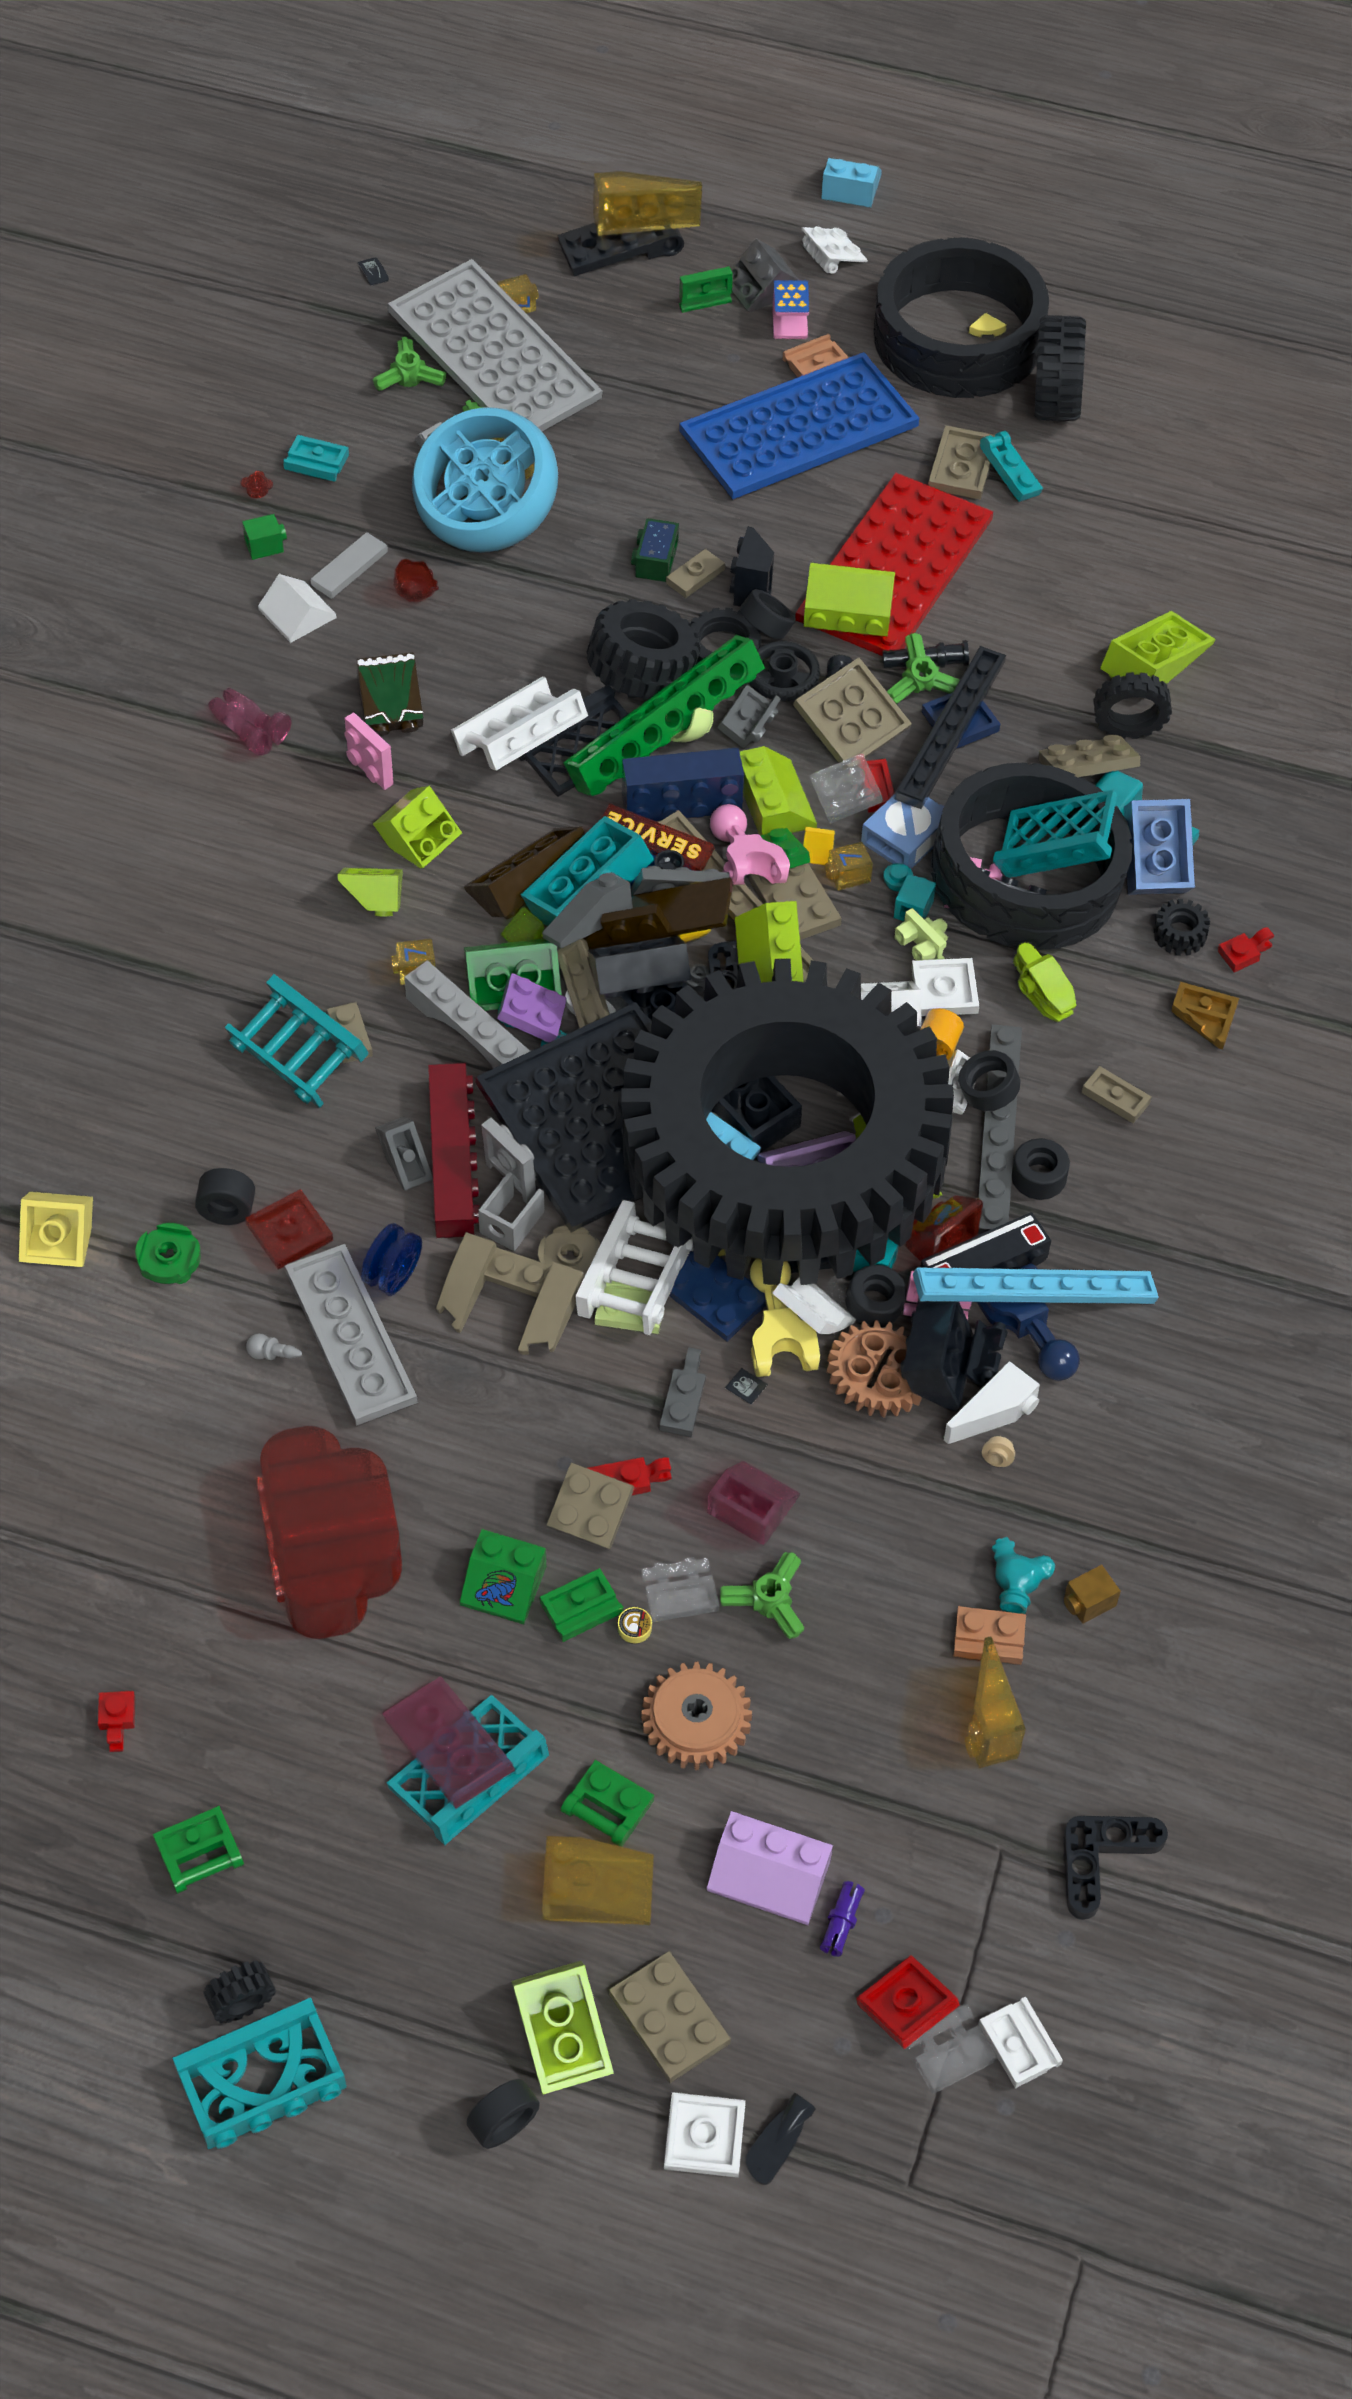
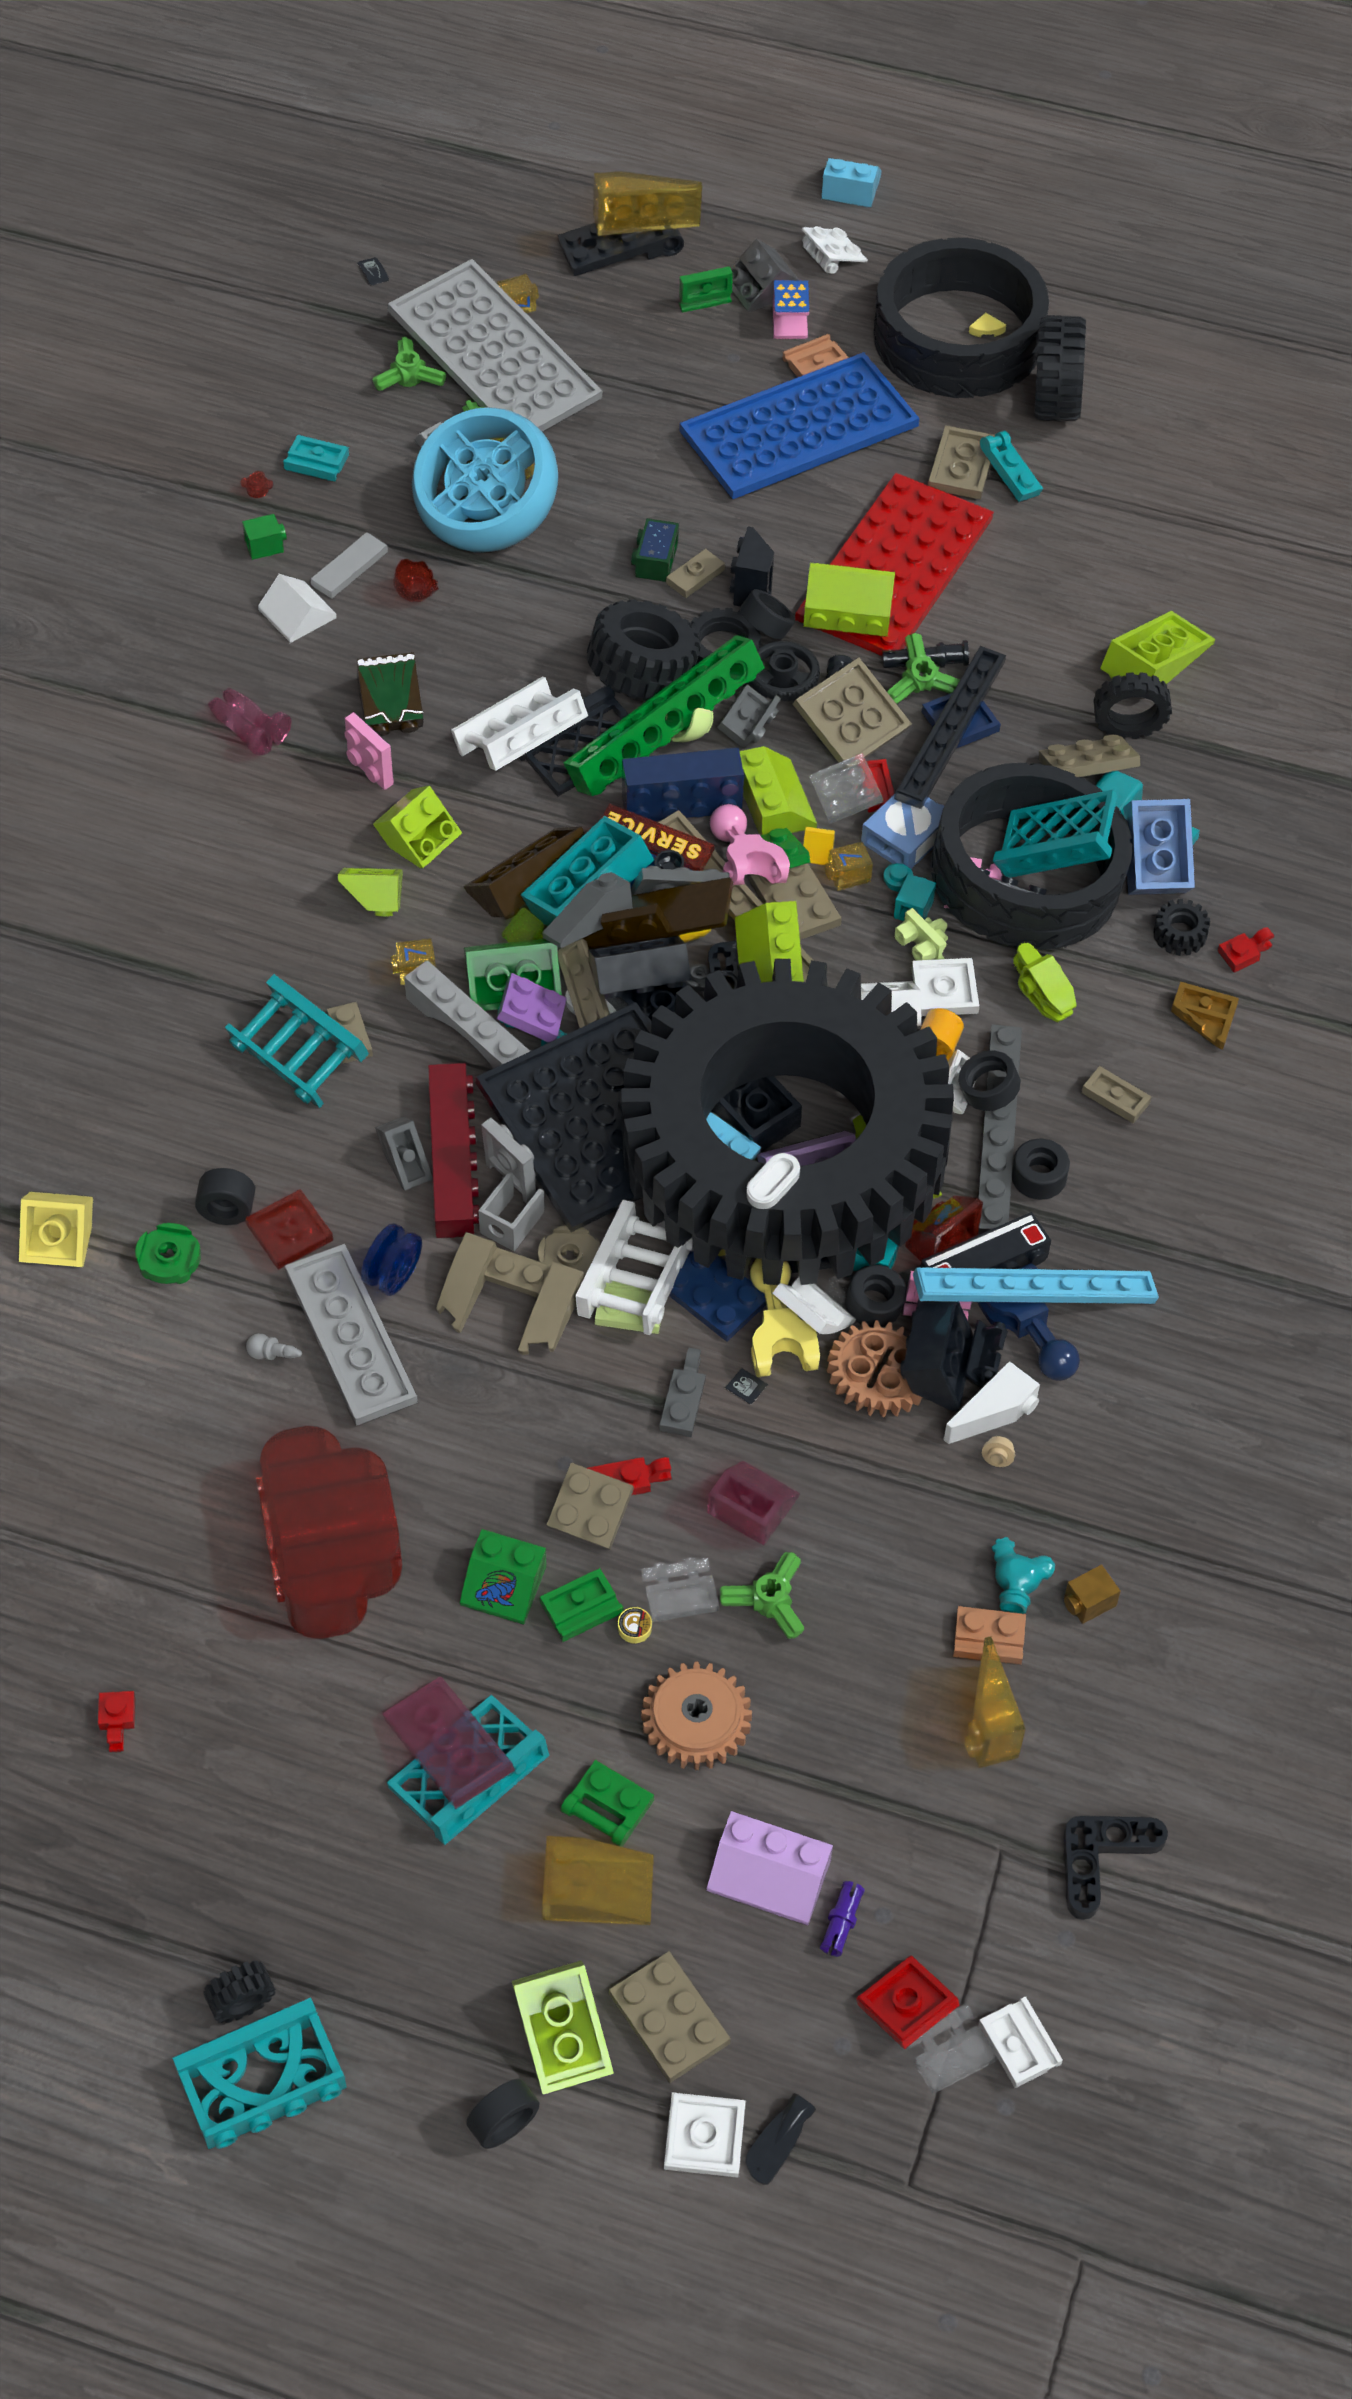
green plate [153,1806,244,1894] -> none
none -> white tile [747,1153,800,1209]

